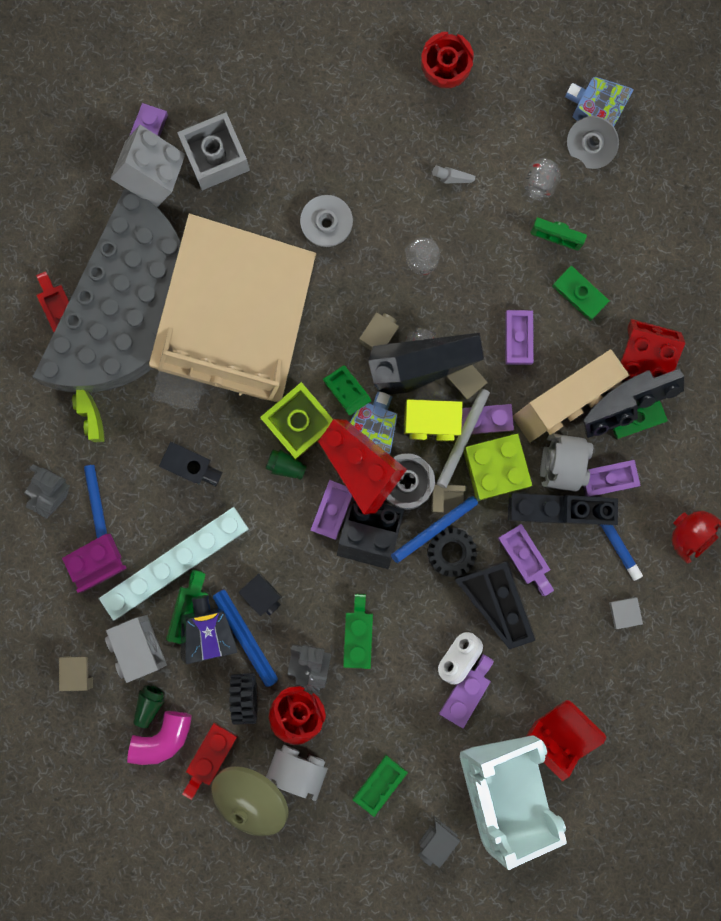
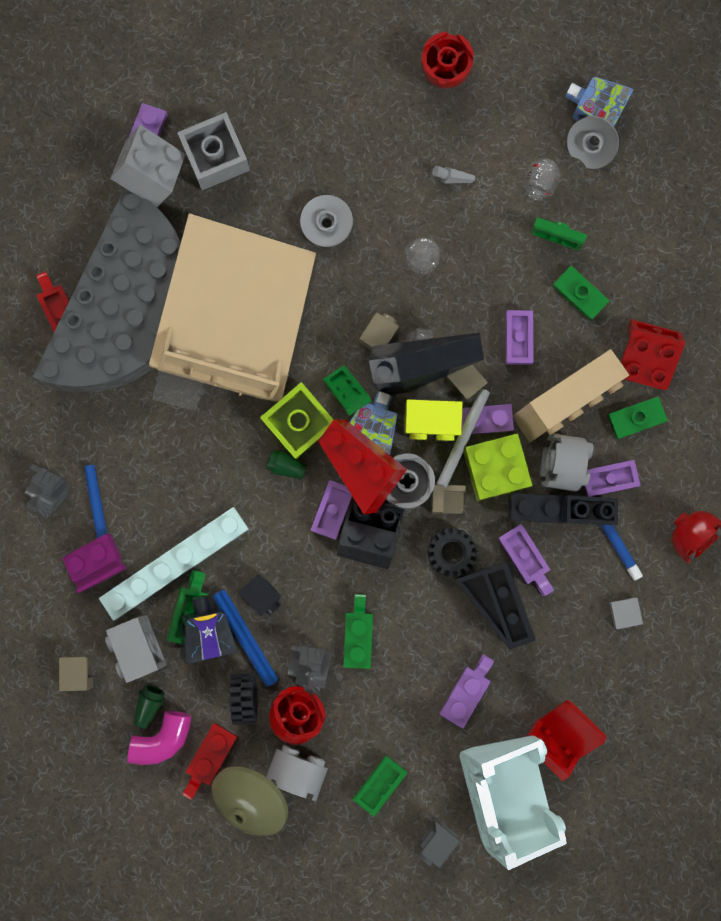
lime slope [72,390,105,442] -> none
black torso [159,441,223,487] -> none
blue bar [391,496,478,563] -> none
white plate [438,632,483,684] -> none
black slope [584,368,684,438] -> none

